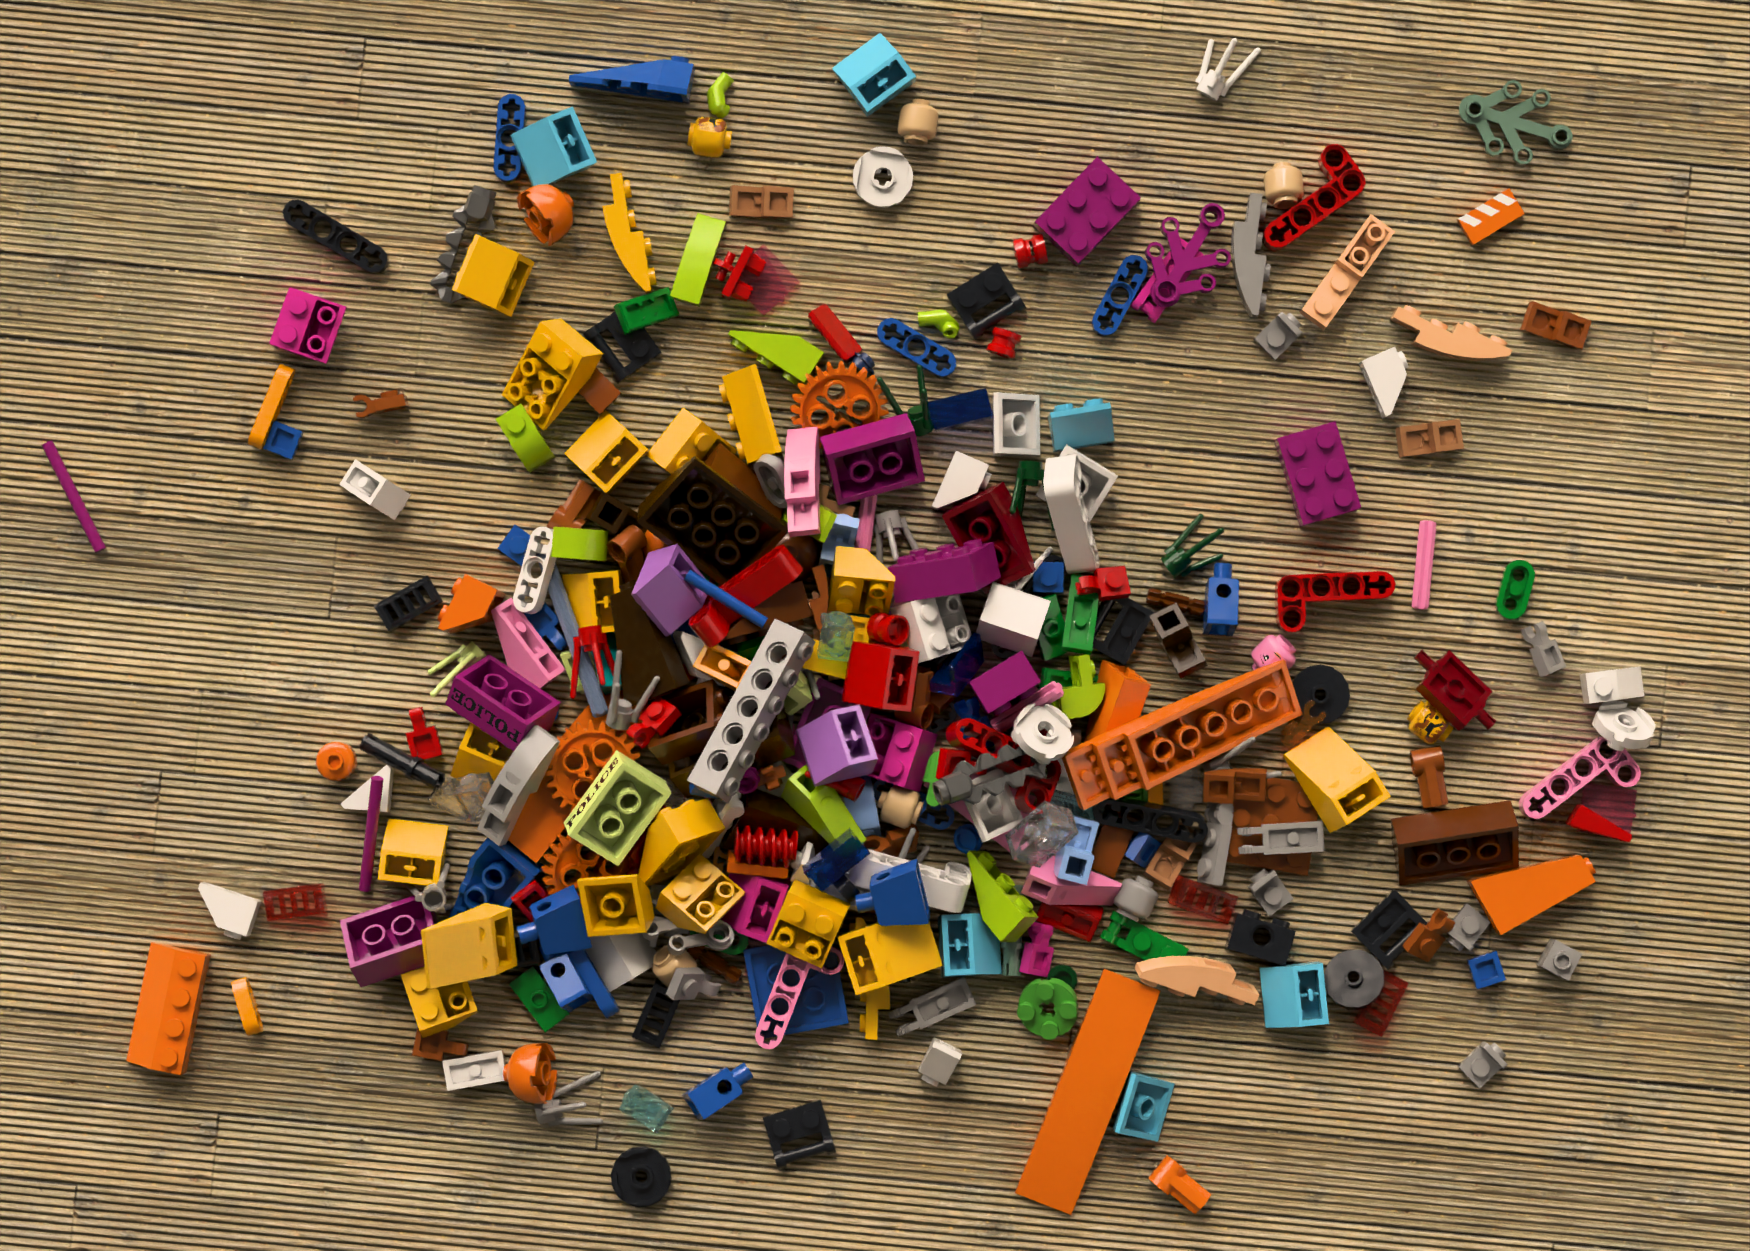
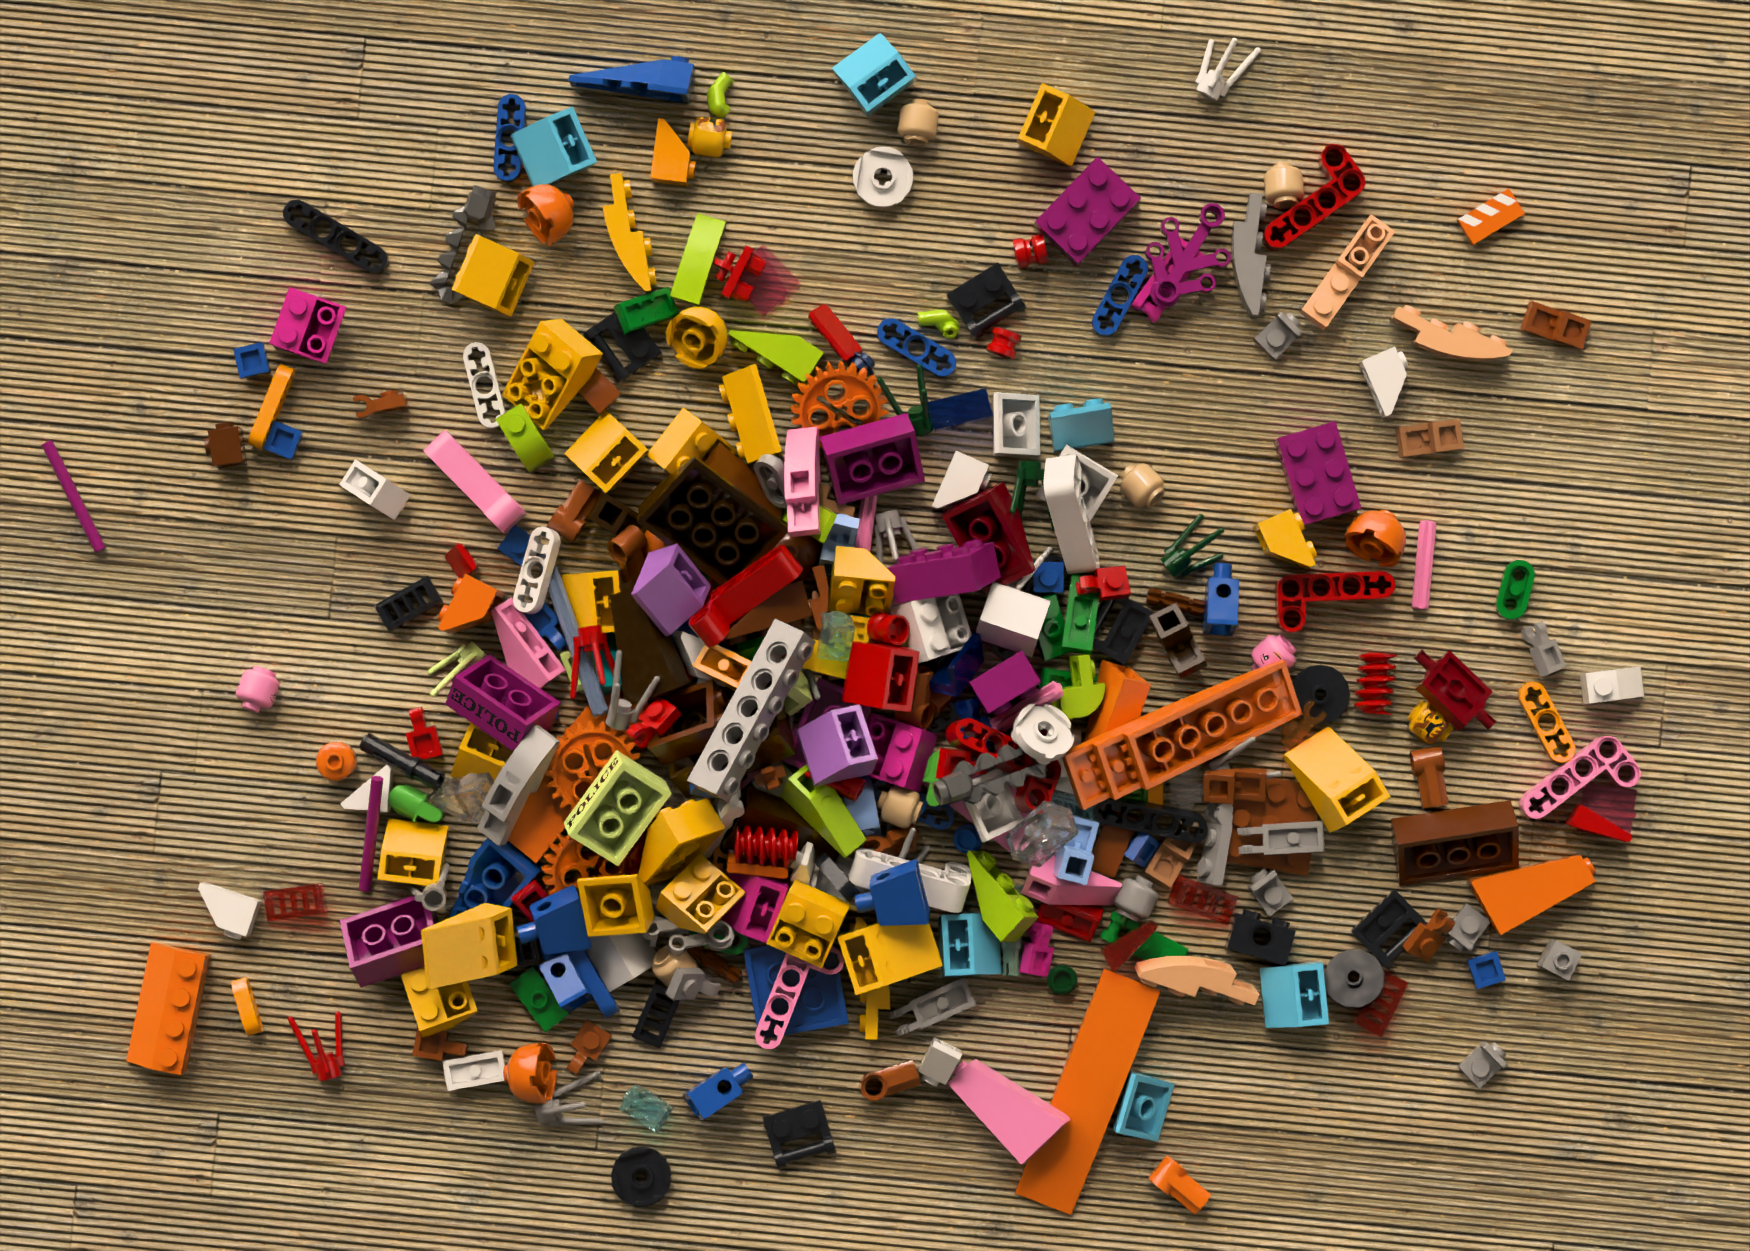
lime brick [551,527,609,561] -> none
blue bar [683,570,768,628] -> none
medium nougat slope [729,185,794,218] -> none
magenta plate [738,767,760,794] -> none
clear blue panel [802,828,870,892] -> none
bright green plate [1017,978,1079,1040] -> none
sand green plant [1459,80,1573,166] -> none
white plate [1592,701,1655,751] -> none
none -> reddish brown brick [204,422,247,468]
none -> blue plate [233,342,271,379]
none -> bright pink head [236,666,280,713]
none -> red plant [288,1011,345,1081]
none -> bright green arm [388,785,444,822]
none -> bright pink beam [423,429,527,534]
none -> red slope [445,543,479,579]
none -> white beam [463,342,506,429]
none -> dark orange plate [567,1019,612,1075]
none -> light orange slope [650,118,696,186]
none -> yellow cylinder [666,306,728,369]
none -> dark orange piece [859,1059,921,1101]
none -> bright pink slope [947,1059,1071,1165]
none -> yellow slope [1017,83,1096,167]
none -> clear red slope [1100,920,1158,972]
none -> tan head [1120,463,1165,508]
none -> yellow slope [1252,509,1318,569]
none -> orange cylinder [1344,510,1406,567]
none -> red piece [1354,652,1398,715]
none -> light orange beam [1518,682,1576,763]

